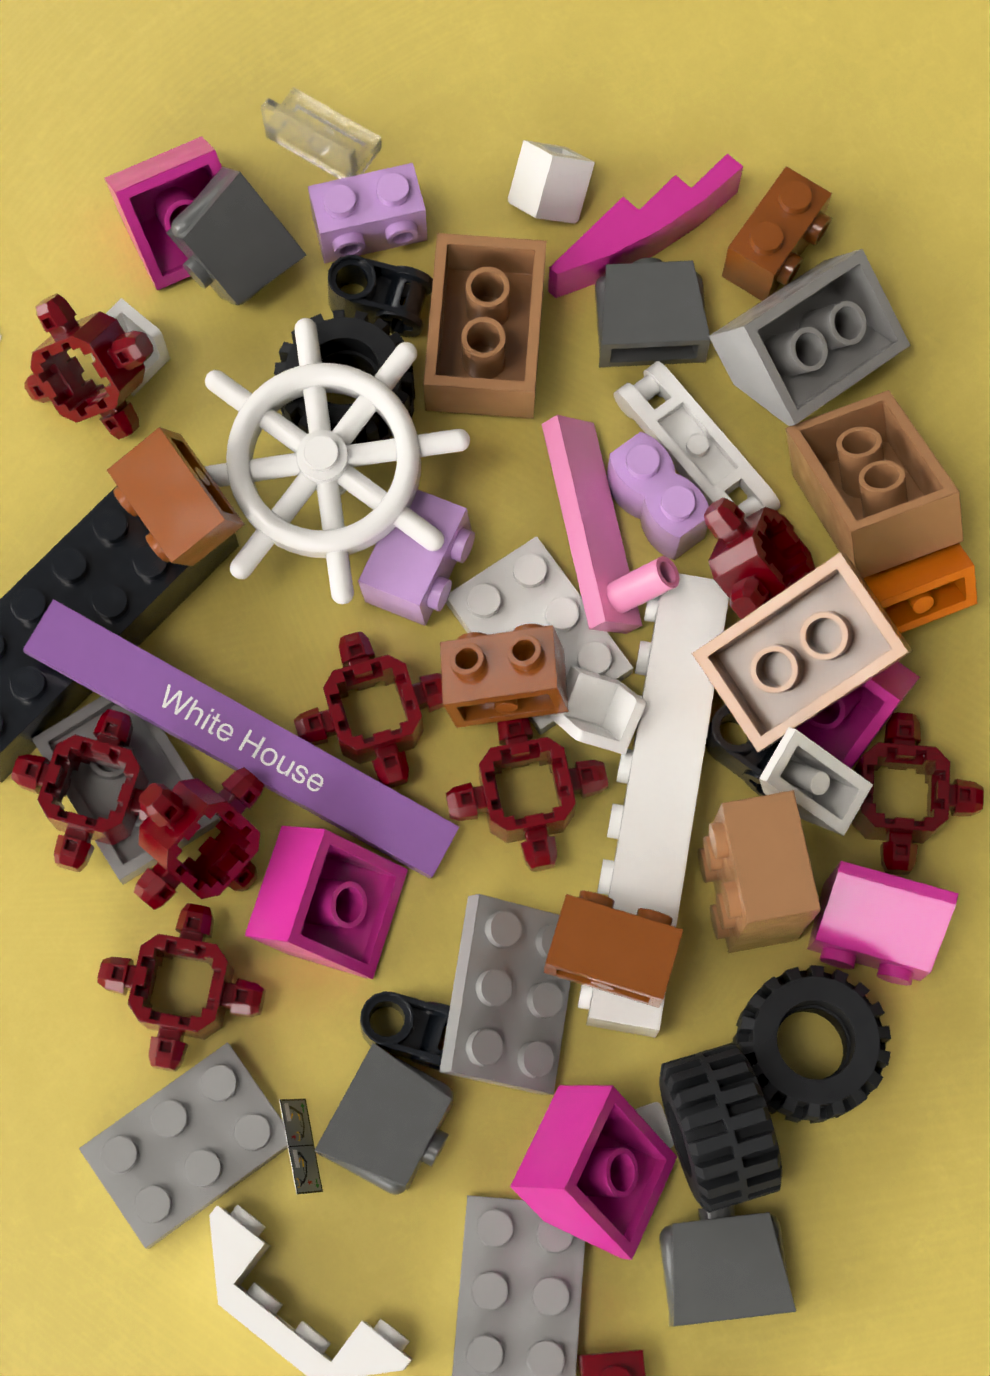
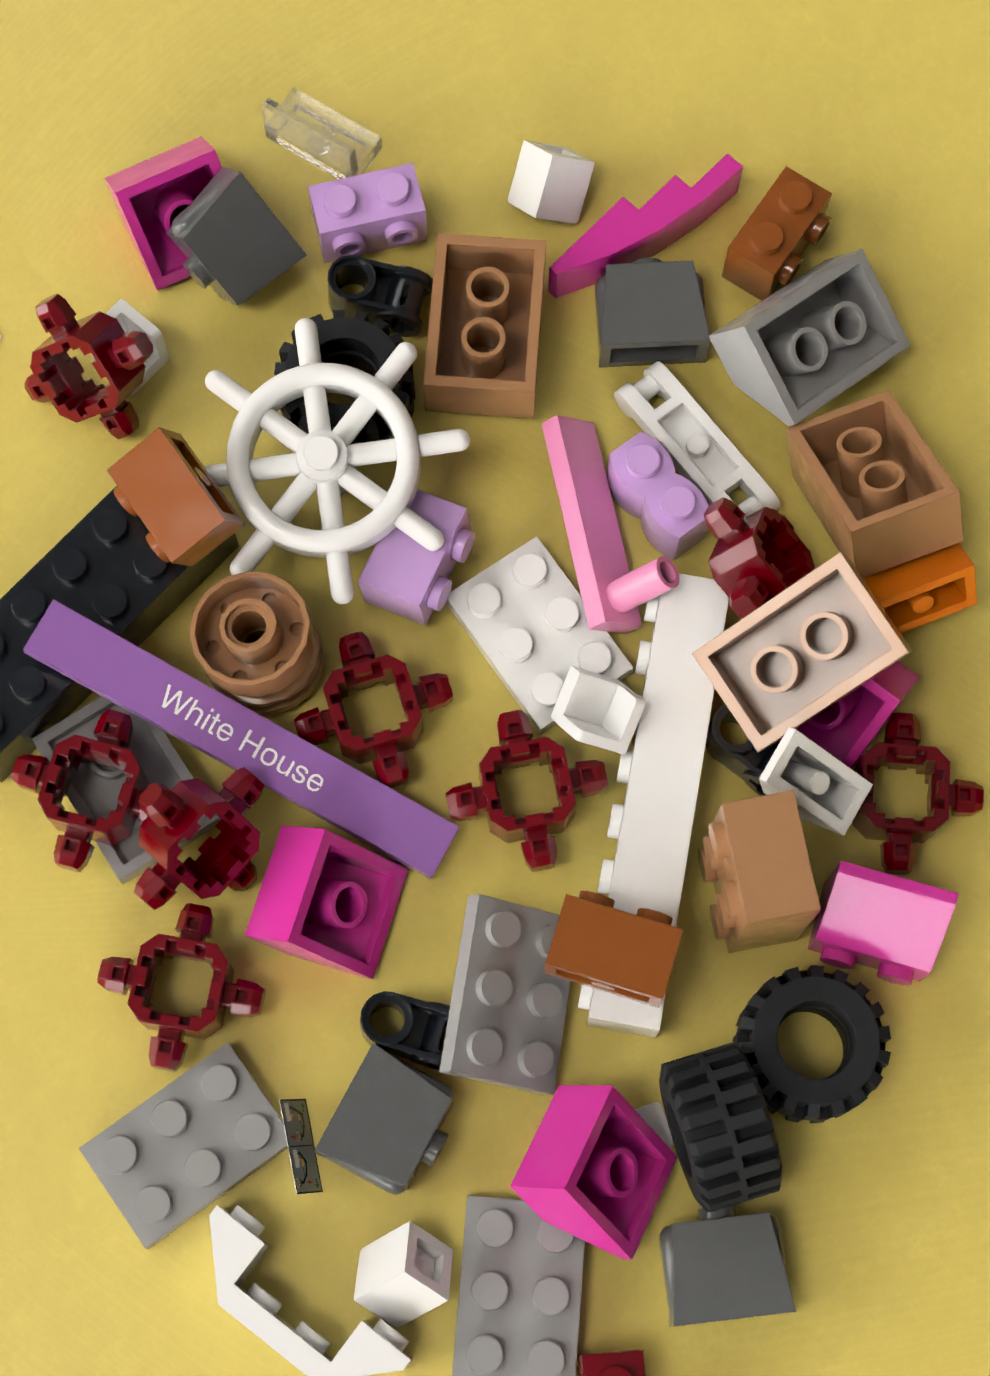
dark orange brick [440,624,569,728] -> none
none -> medium nougat wheel [189,571,325,716]
none -> white panel [353,1221,453,1327]

